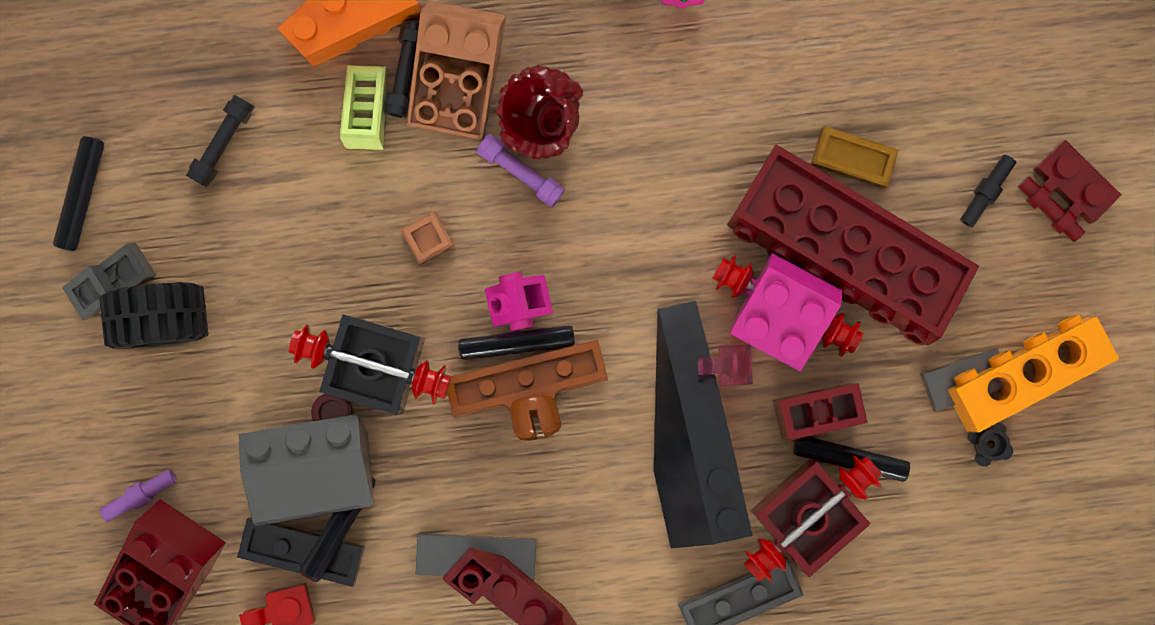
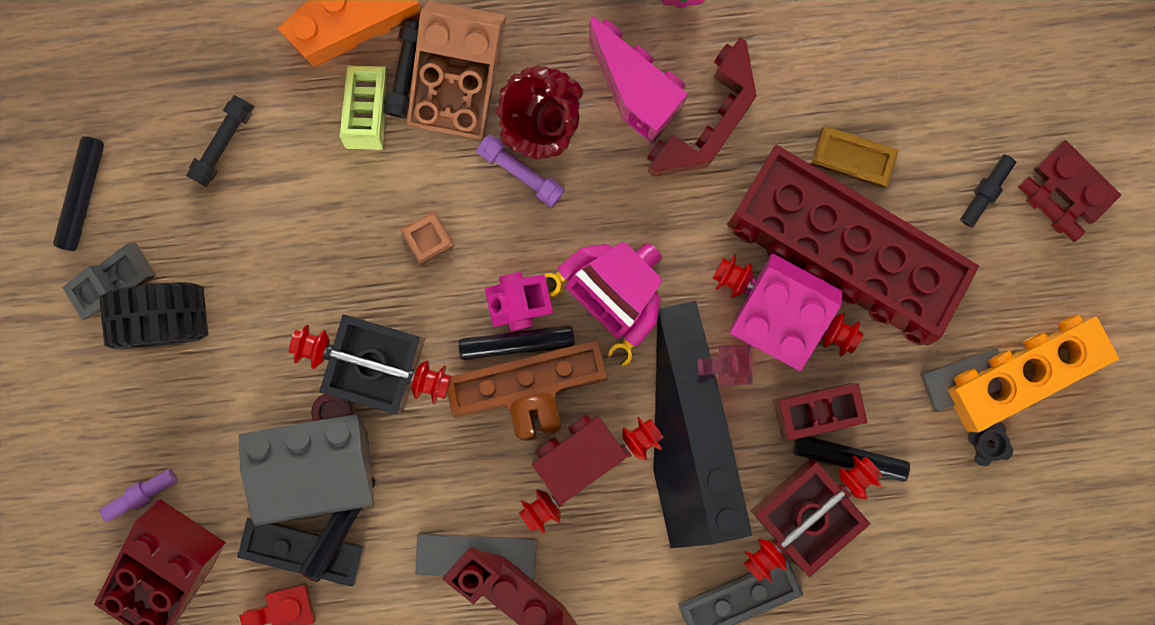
none -> dark red brick [519,413,664,534]
none -> dark pink torso [544,242,662,366]
none -> dark pink slope [589,16,688,144]
none -> dark red slope [647,37,757,177]

